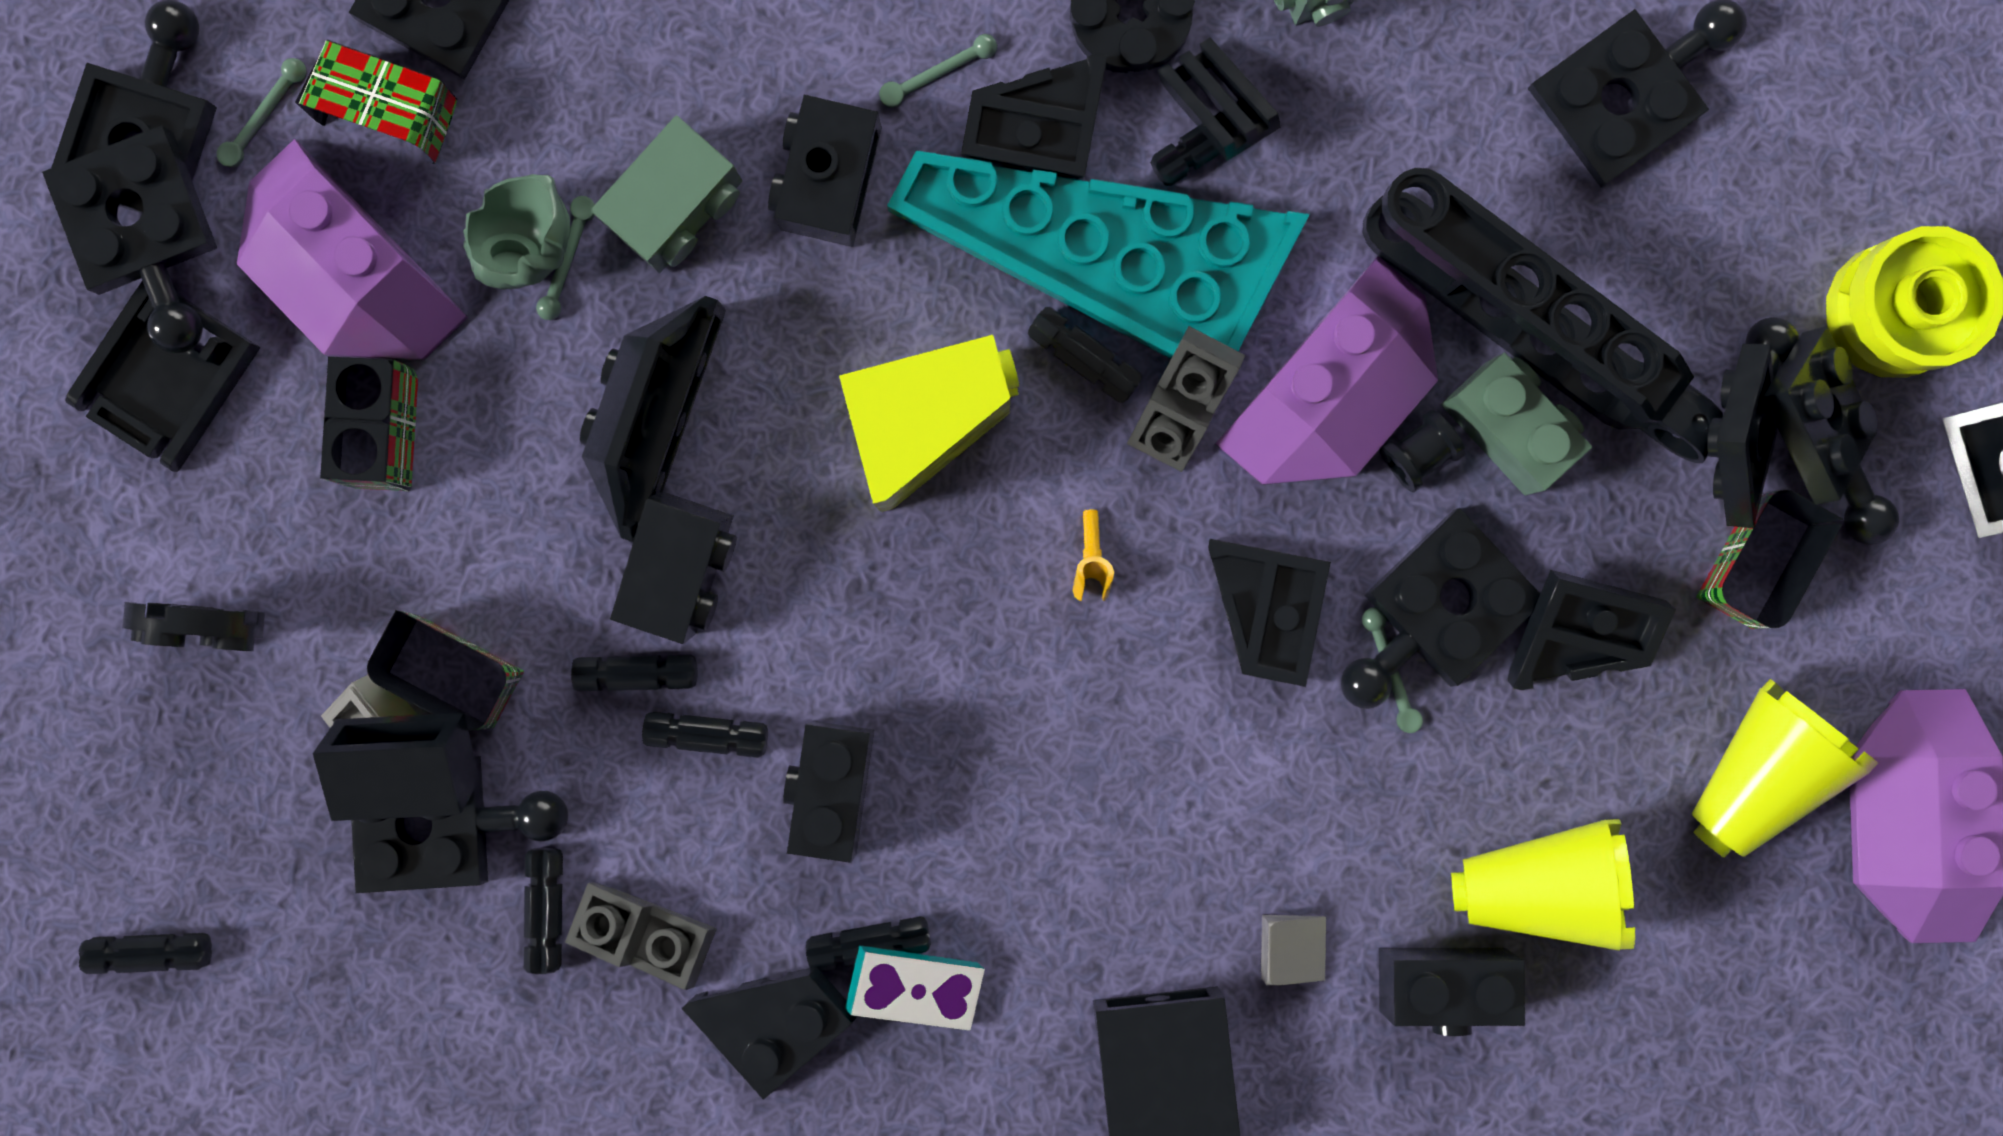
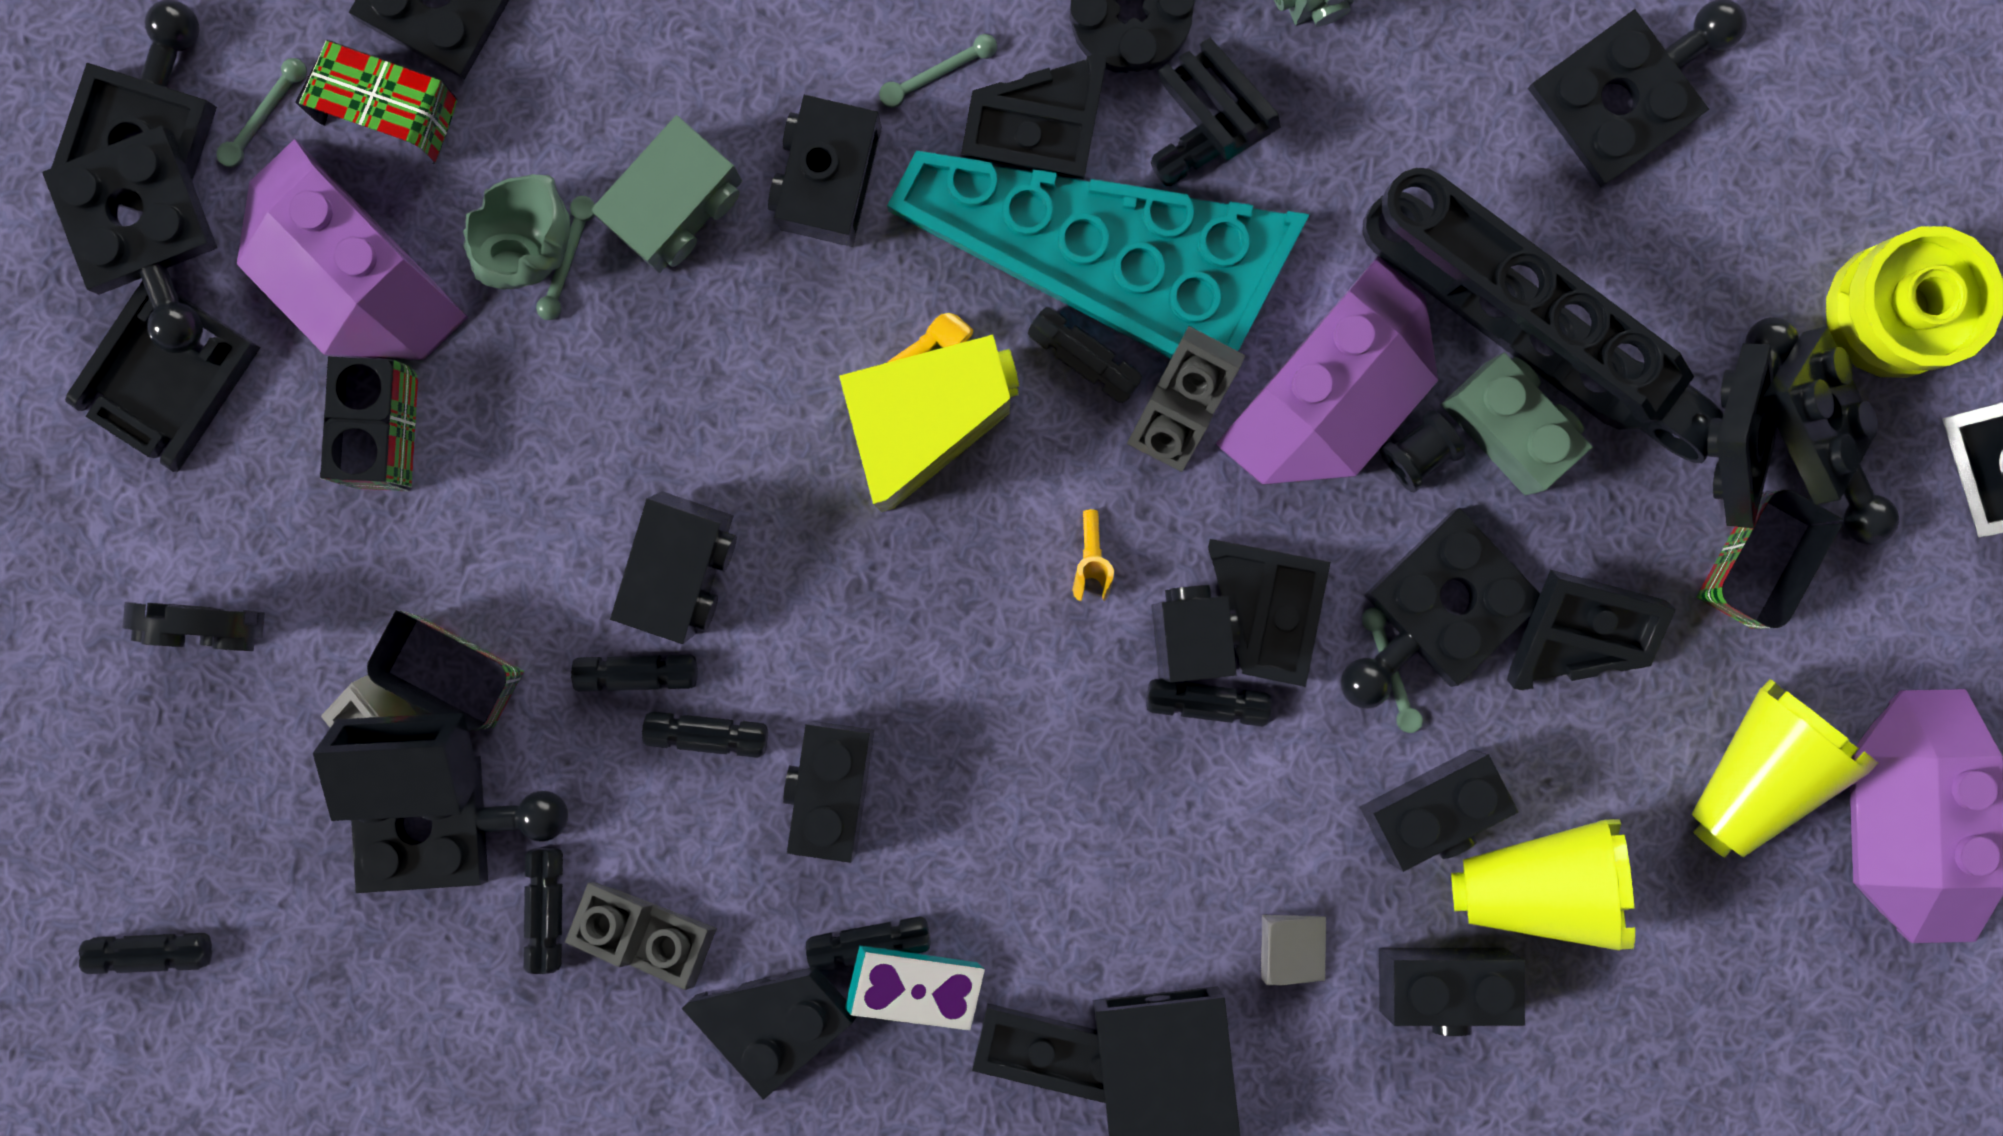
black wedge [580,296,726,542] -> none
none -> yellow hand [887,313,973,363]
none -> black plate [972,1003,1105,1103]
none -> black axle [1146,679,1272,727]
none -> black brick [1151,585,1240,682]
none -> black brick [1360,750,1519,872]

